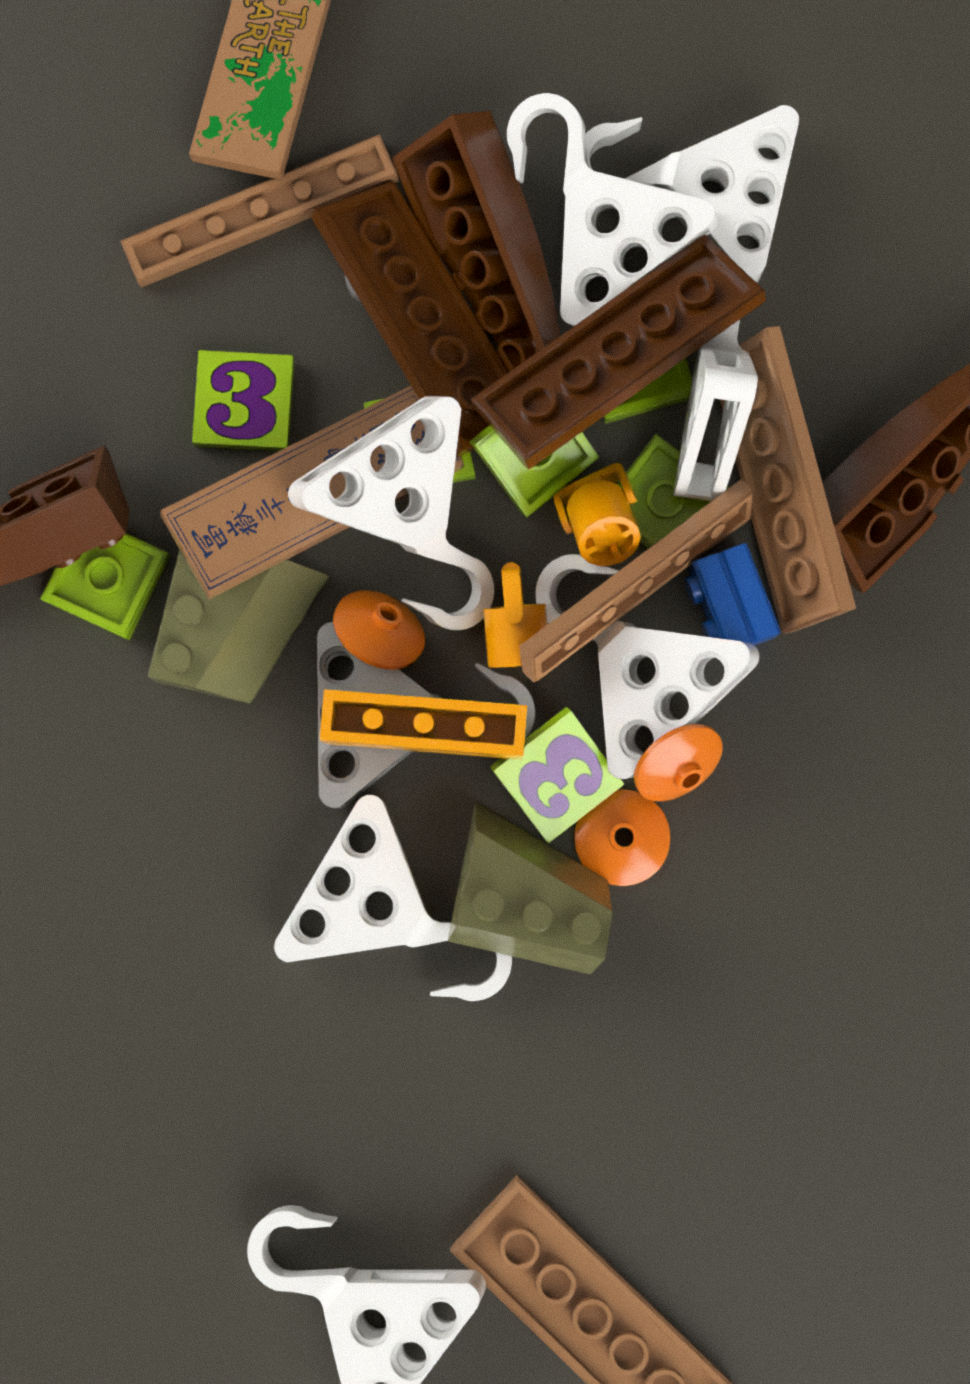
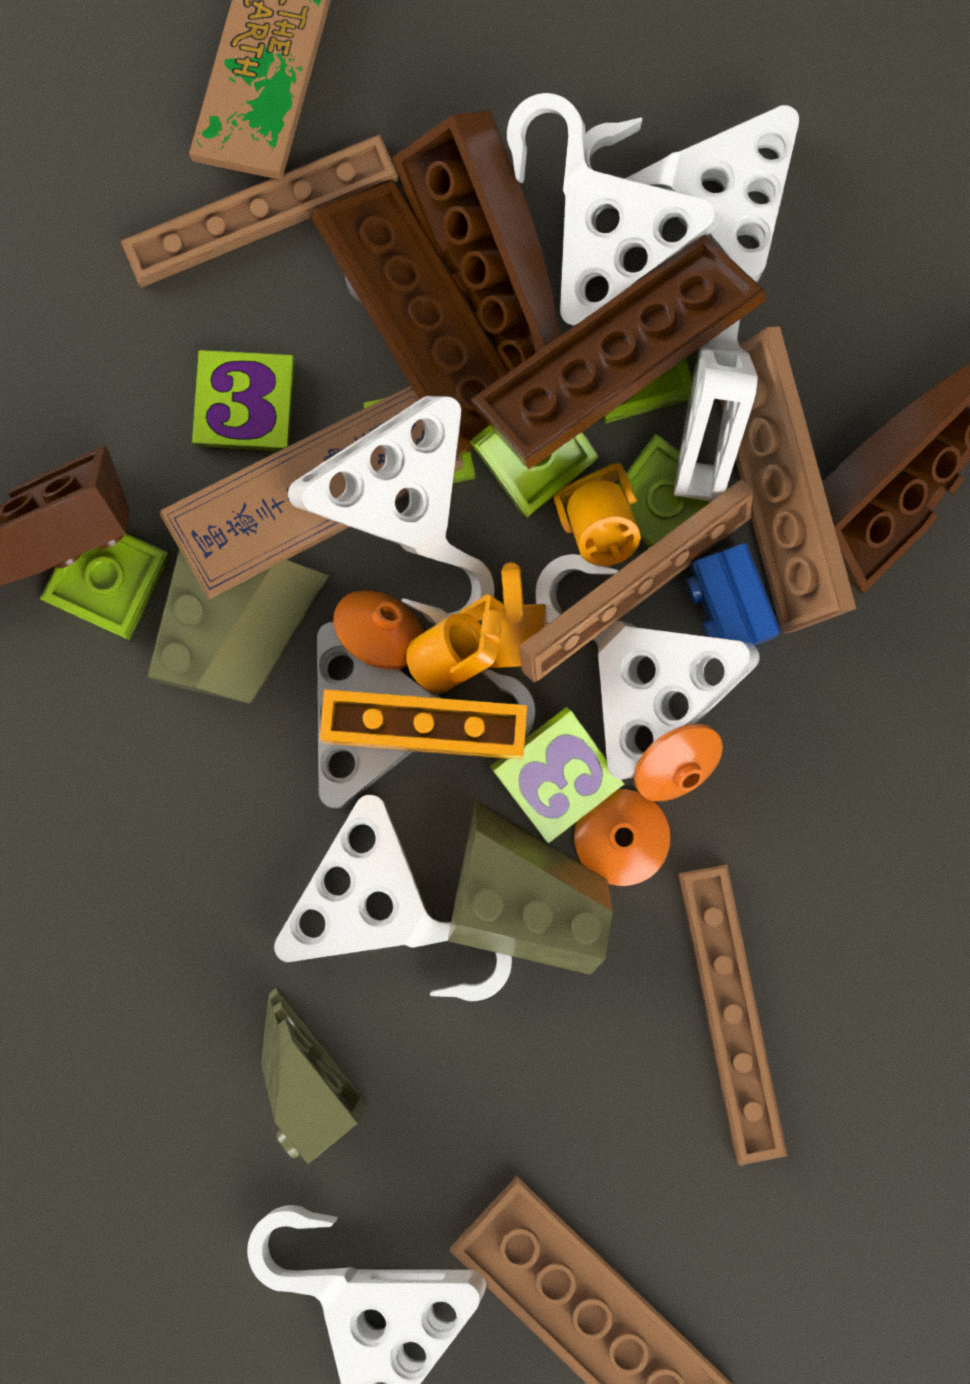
none -> olive wedge [261,987,367,1164]
none -> light orange piece [406,594,504,694]
none -> medium nougat tile [678,864,787,1166]

